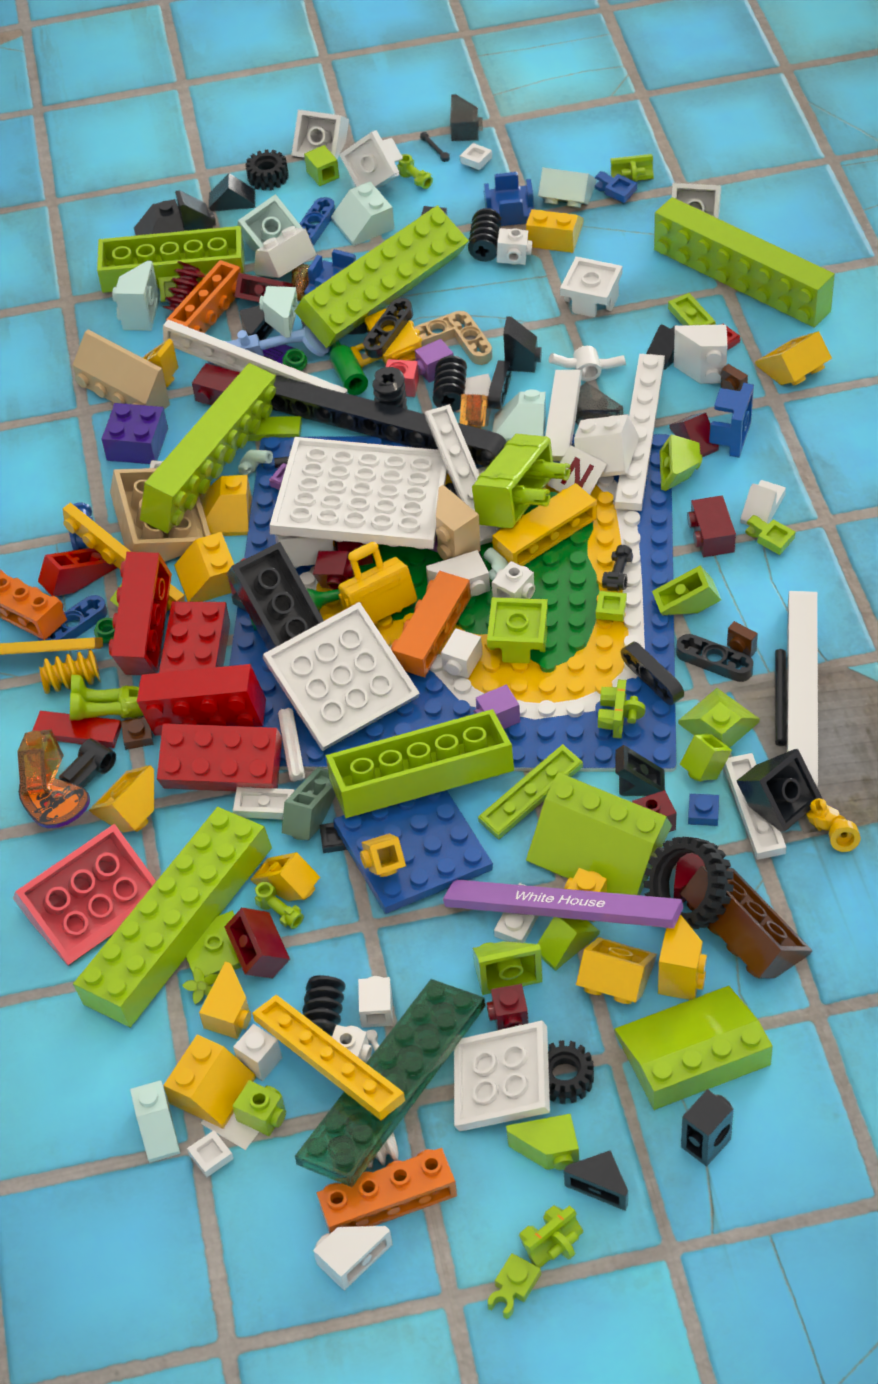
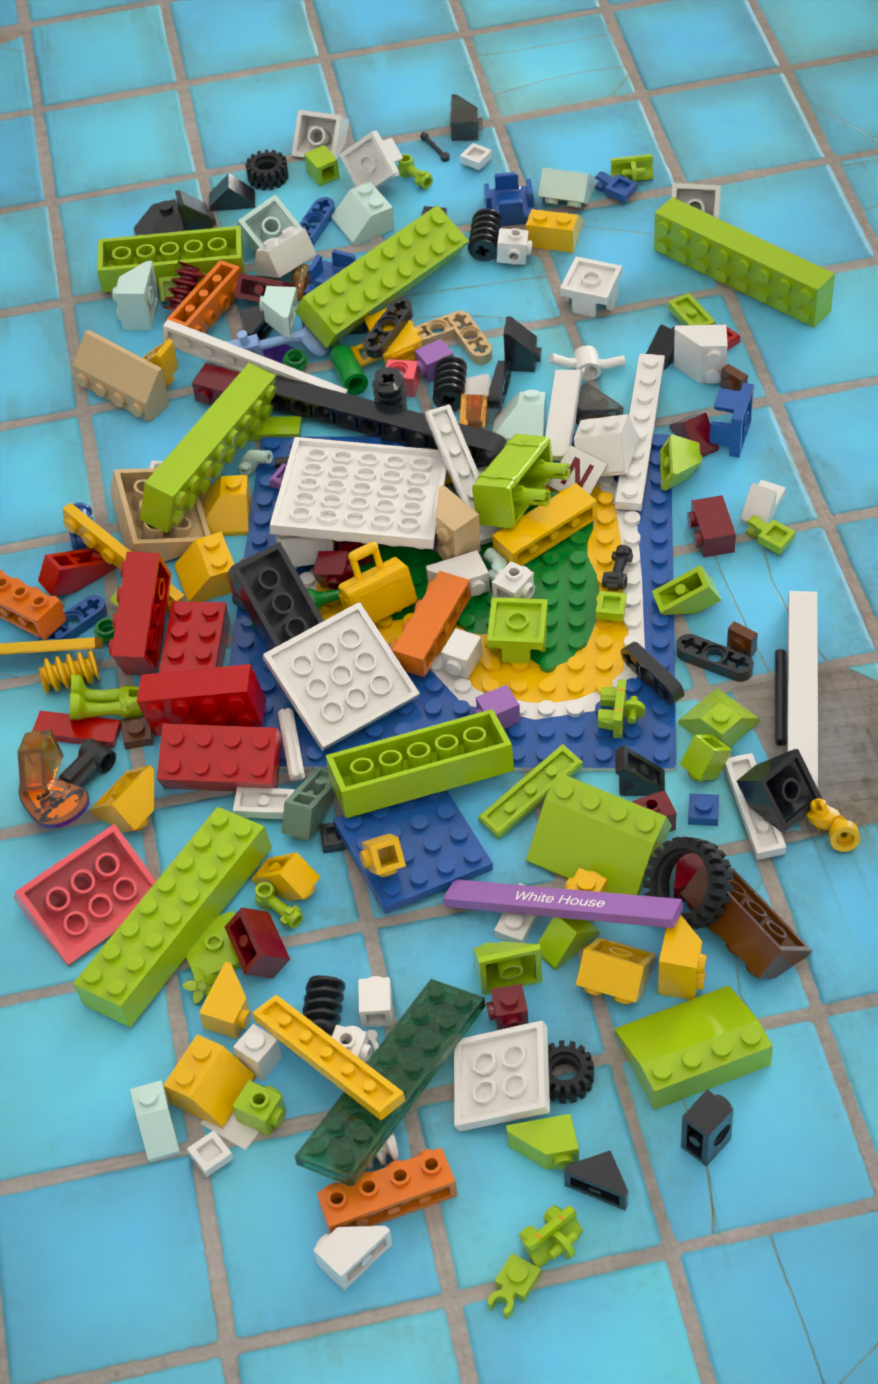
dark purple brick [101,403,168,464] -> none
yellow slope [755,331,832,386] -> none

